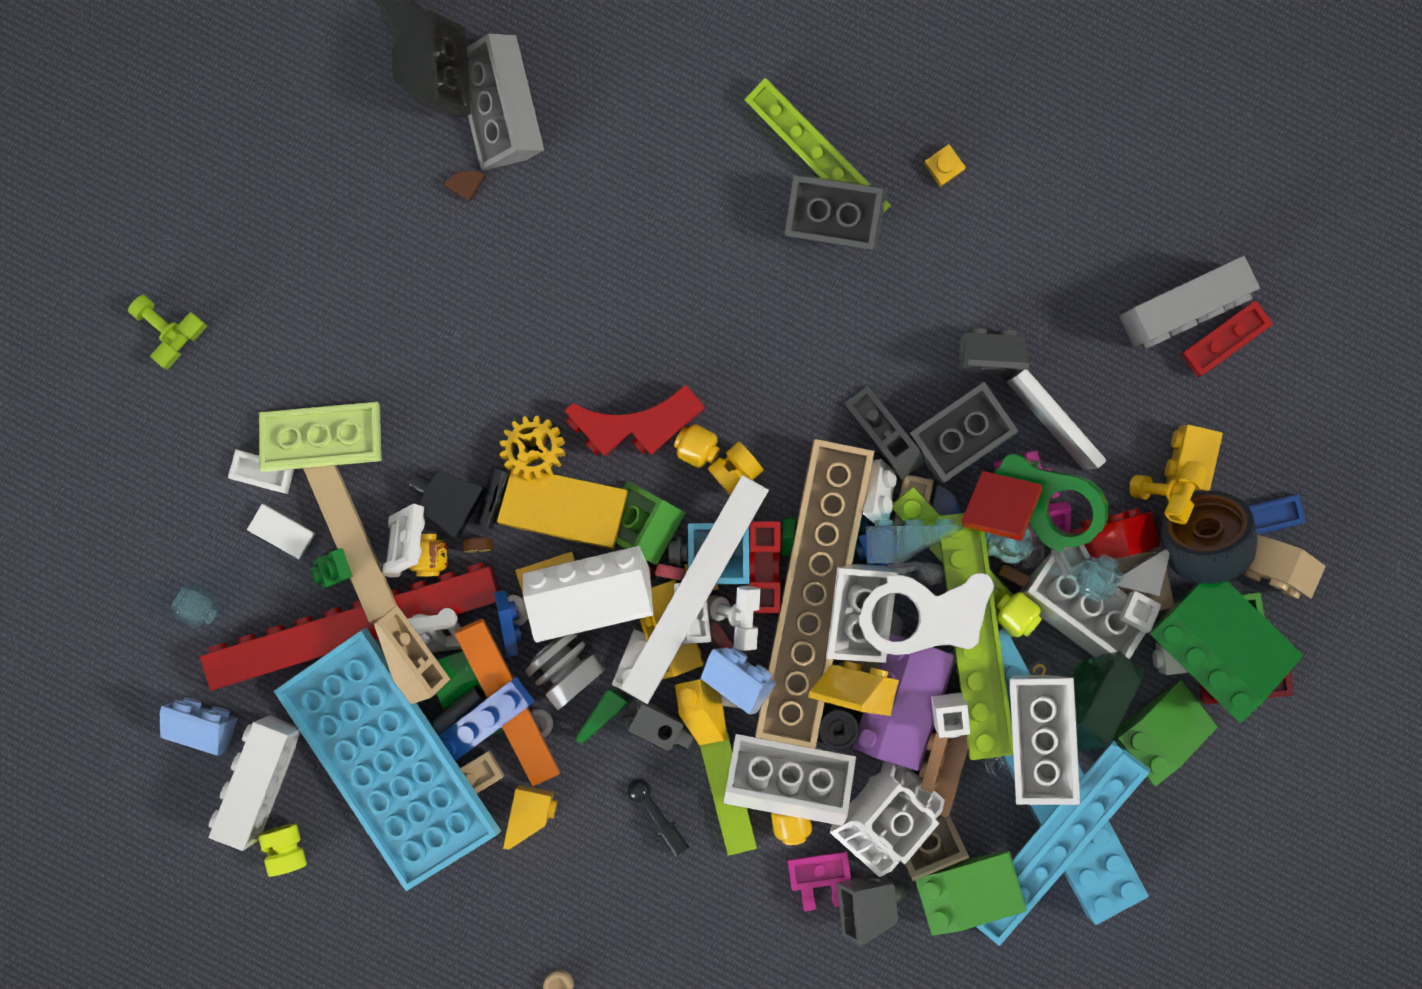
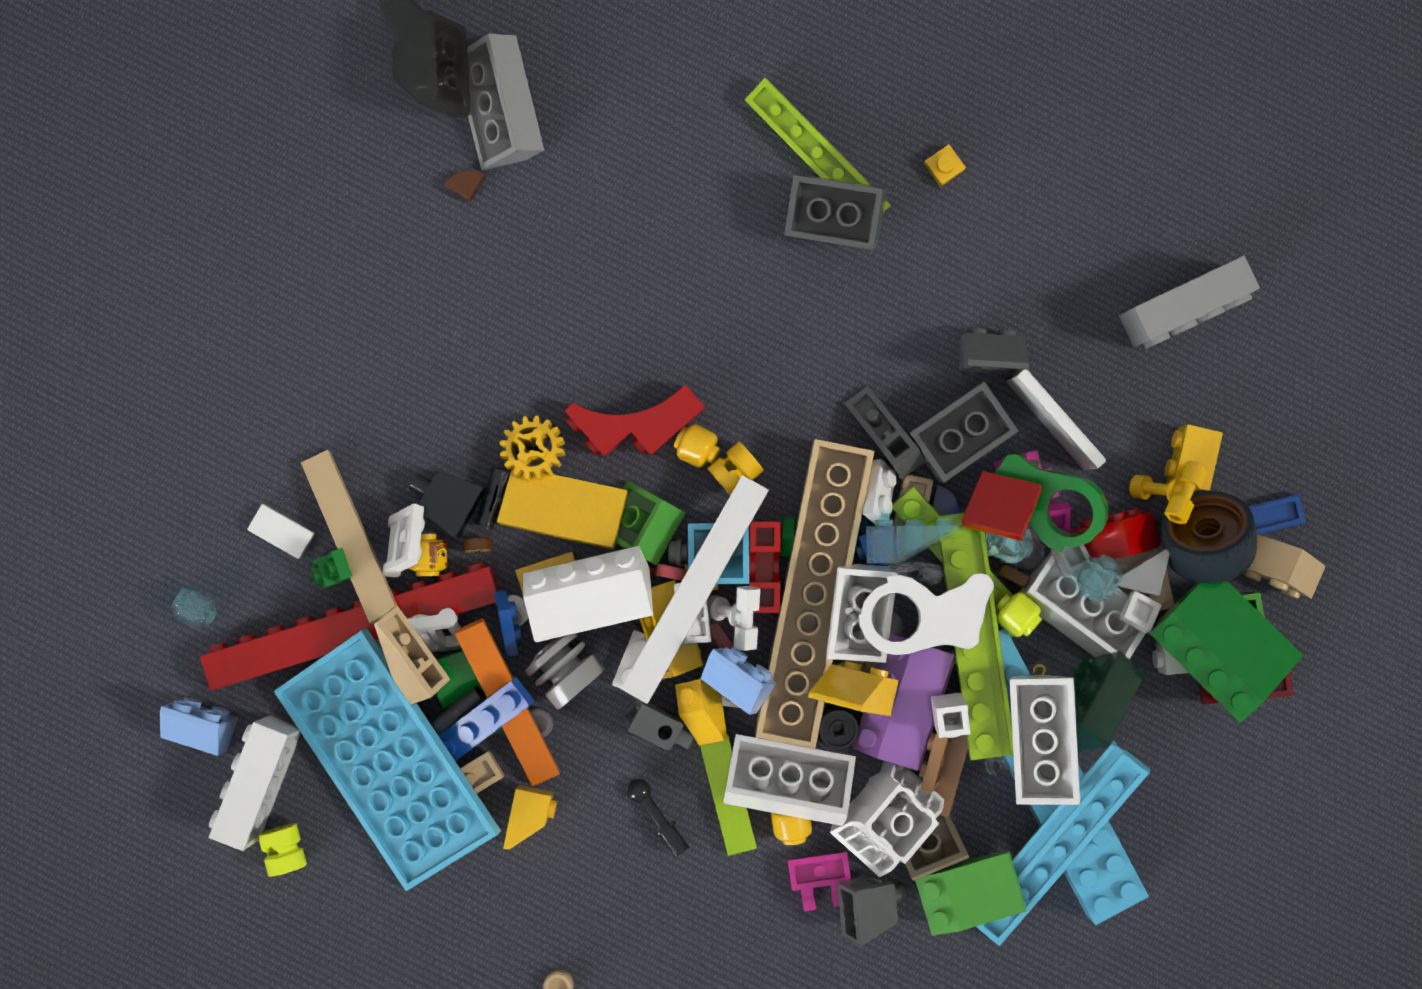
lime bar [128,295,207,370] -> none
white tile [228,450,294,494] -> none
yellowish green tile [259,402,382,472] -> none
green slope [576,687,629,744] -> none
bright green slope [1109,679,1217,786] -> none
red plate [1180,300,1273,377] -> none

